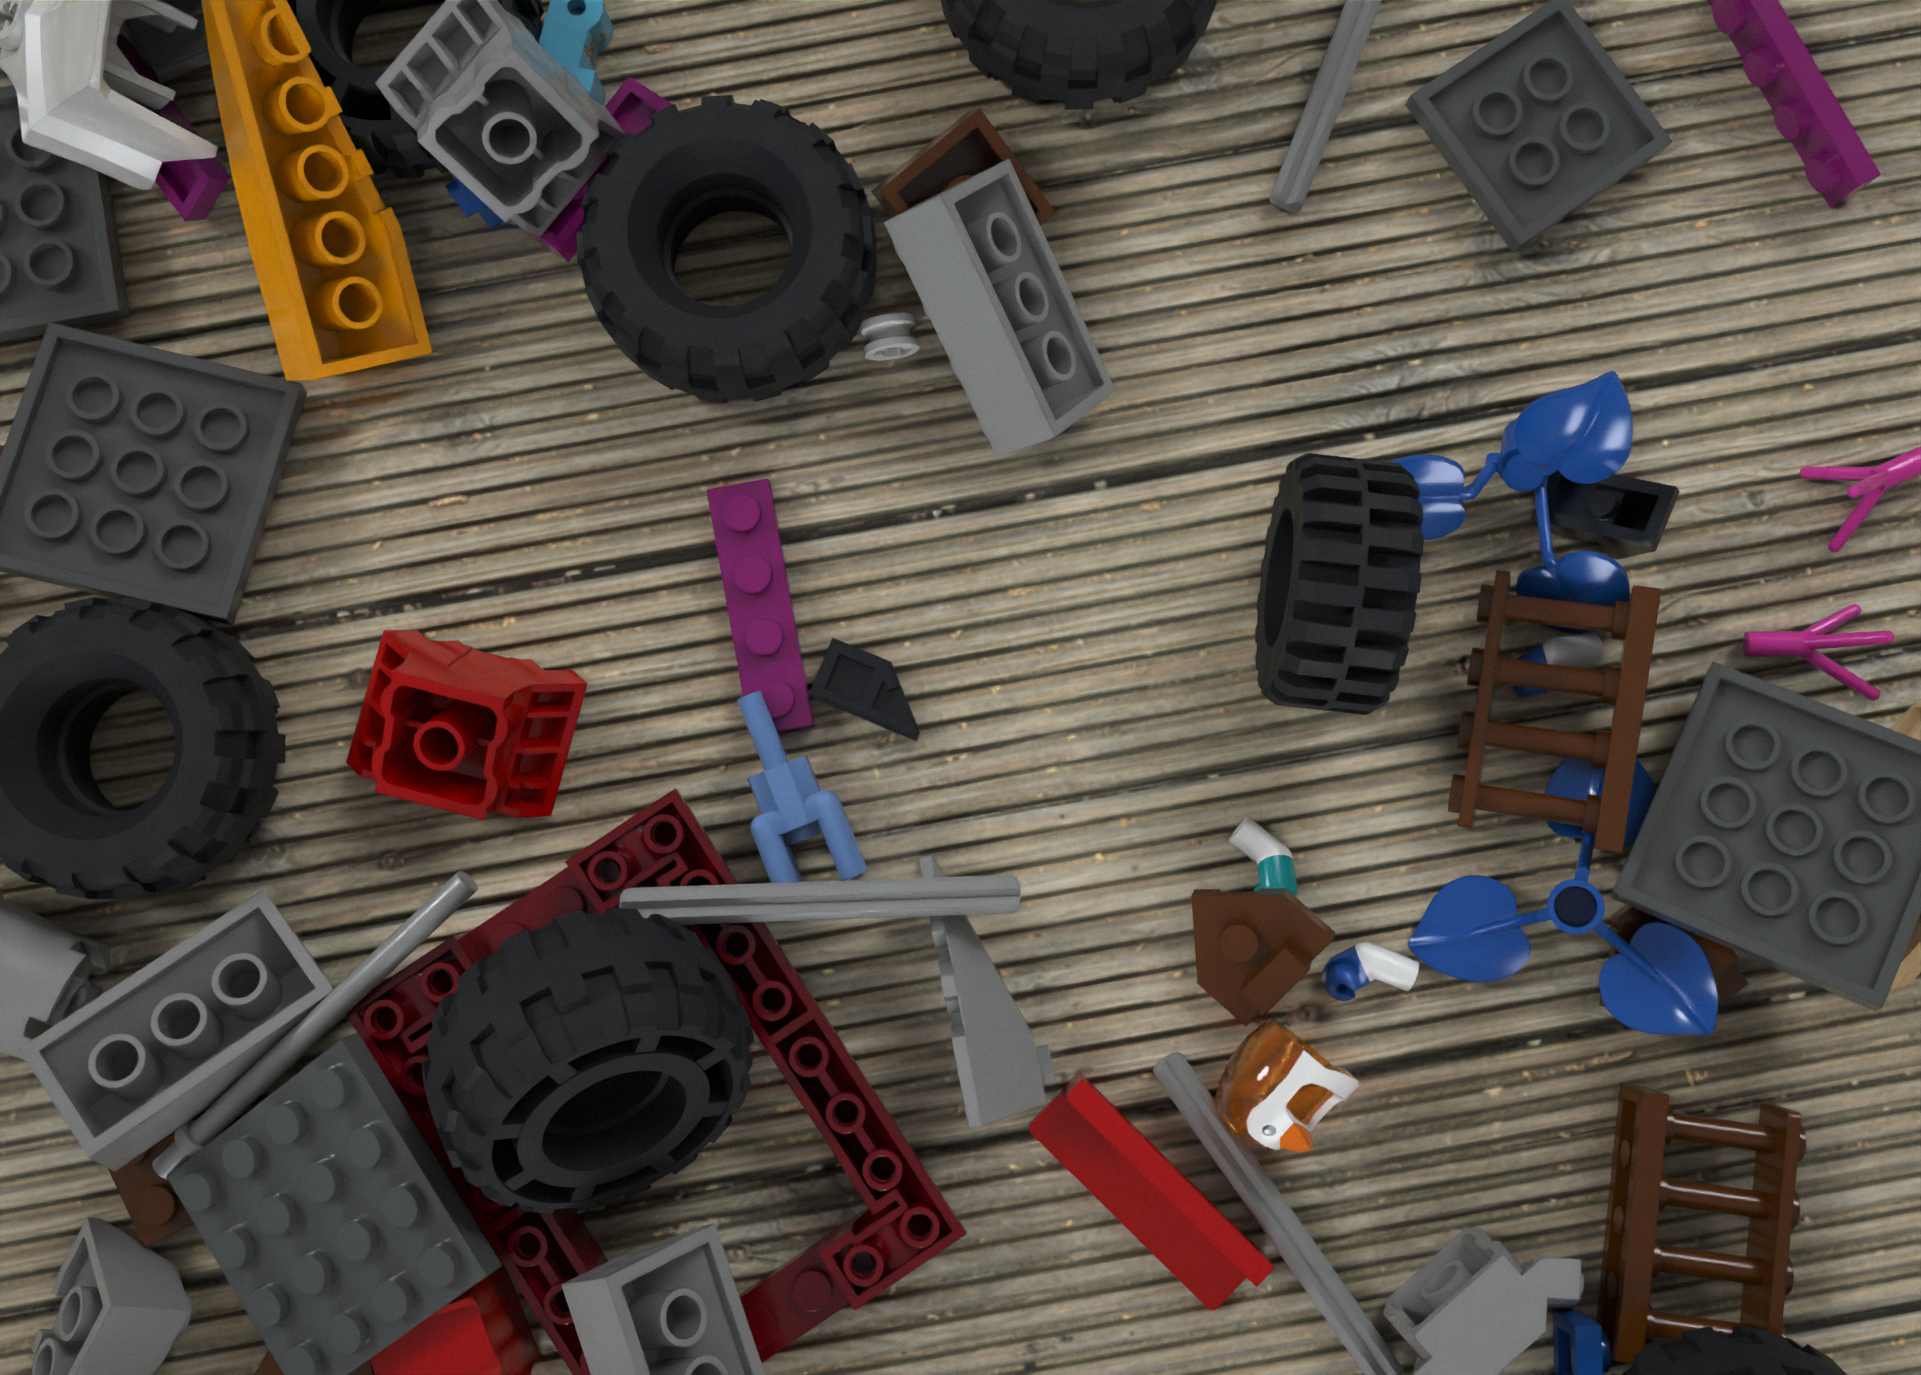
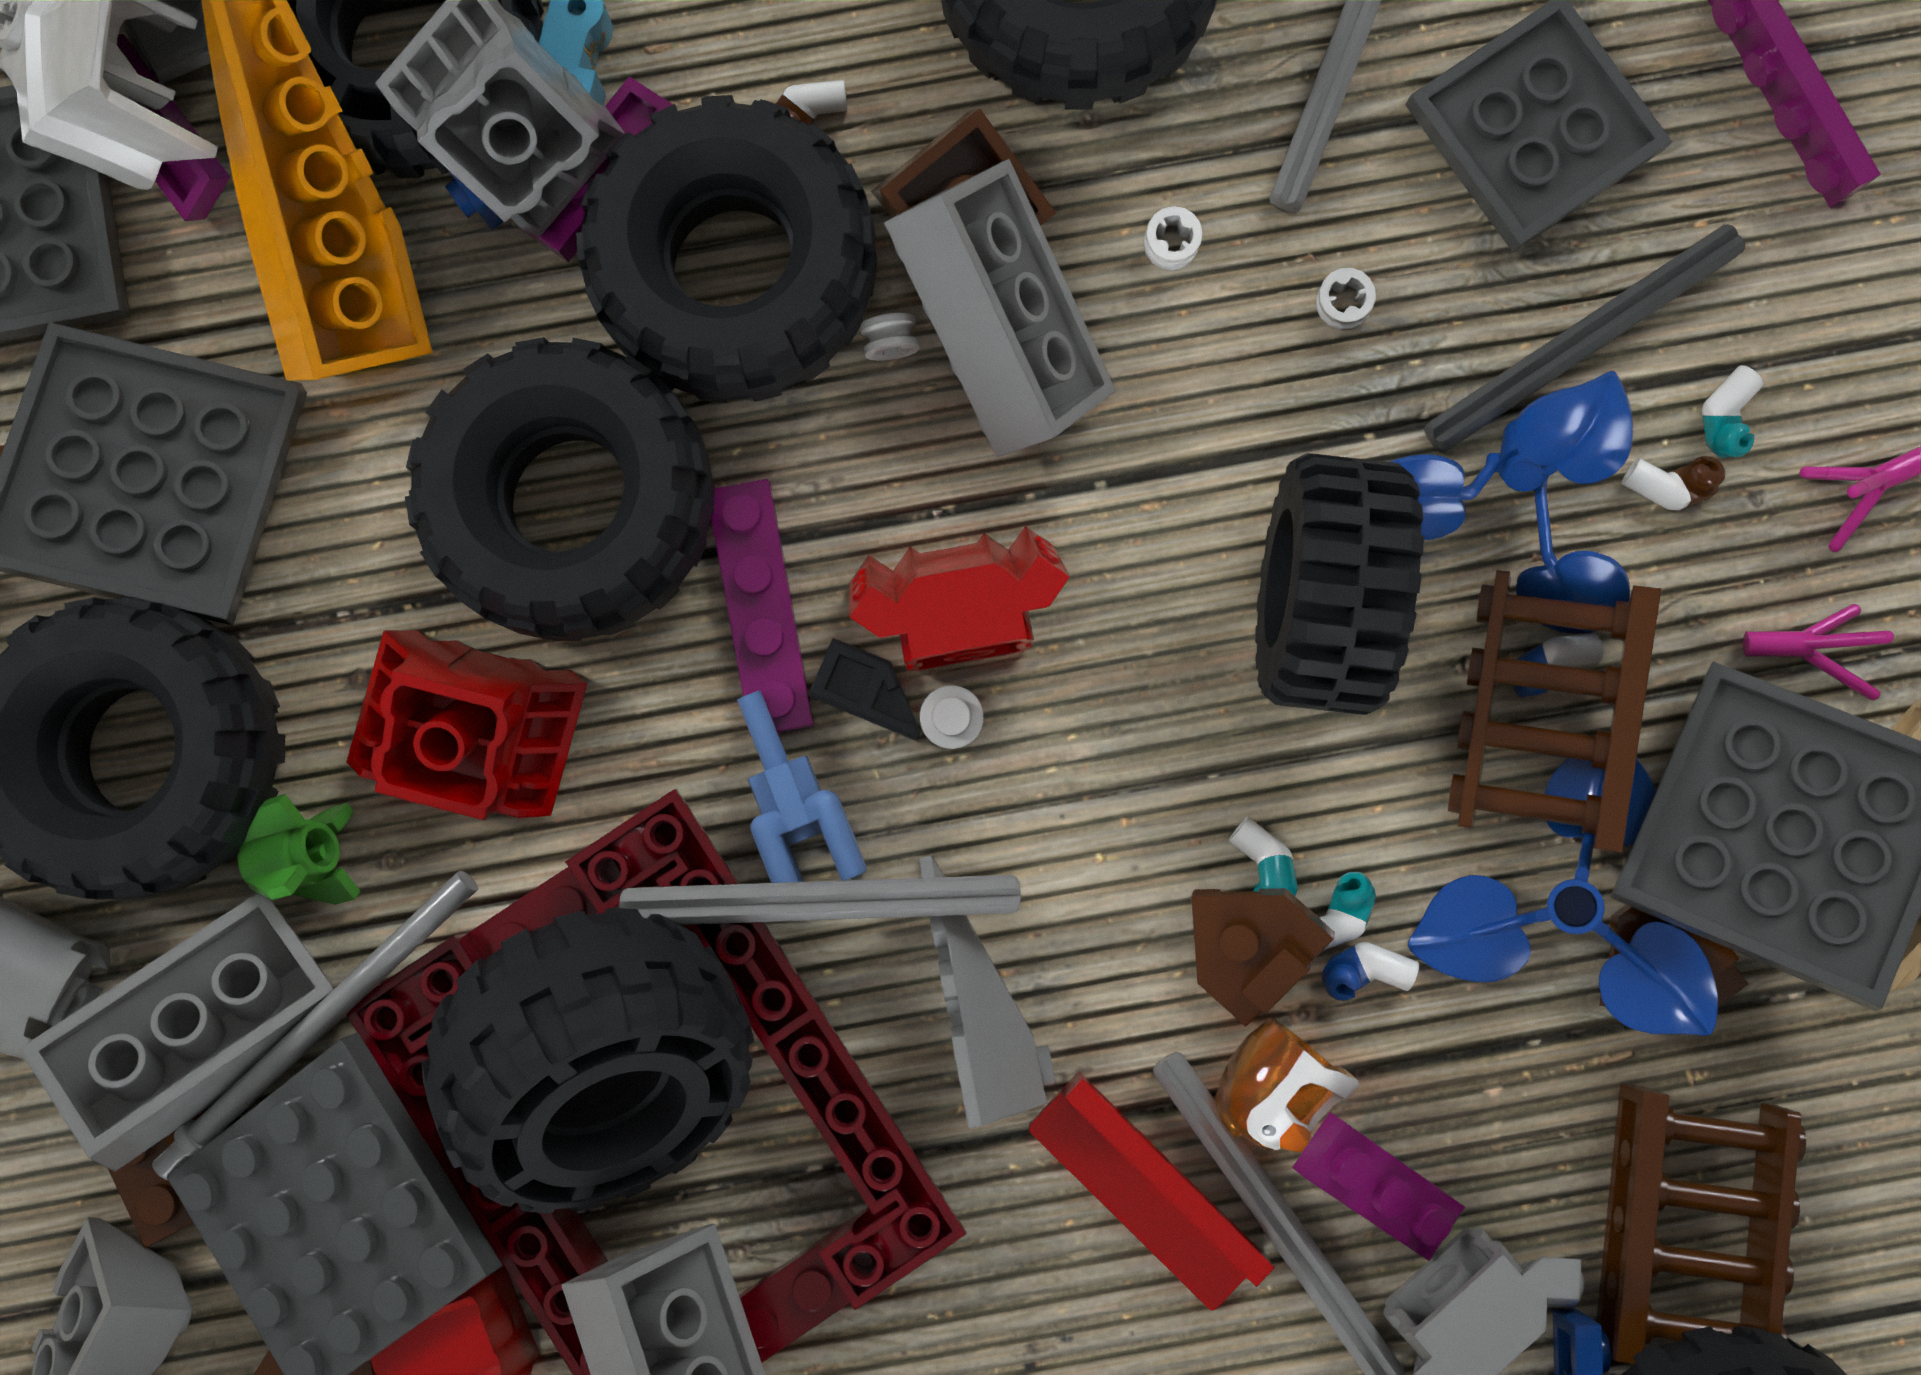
black slope [1531,470,1680,560] -> none
none -> bright green brick [238,794,360,905]
none -> black tyre [405,337,715,641]
none -> white arm [776,80,848,126]
none -> red slope [849,526,1070,672]
none -> white plate [920,685,983,749]
none -> white bush [1144,206,1203,271]
none -> magenta plate [1292,1112,1465,1261]
none -> white bush [1316,268,1376,330]
none -> teal arm [1319,872,1376,950]
none -> dark grey axle [1424,224,1745,453]
none -> arm [1622,456,1725,511]
none -> arm [1702,365,1764,458]

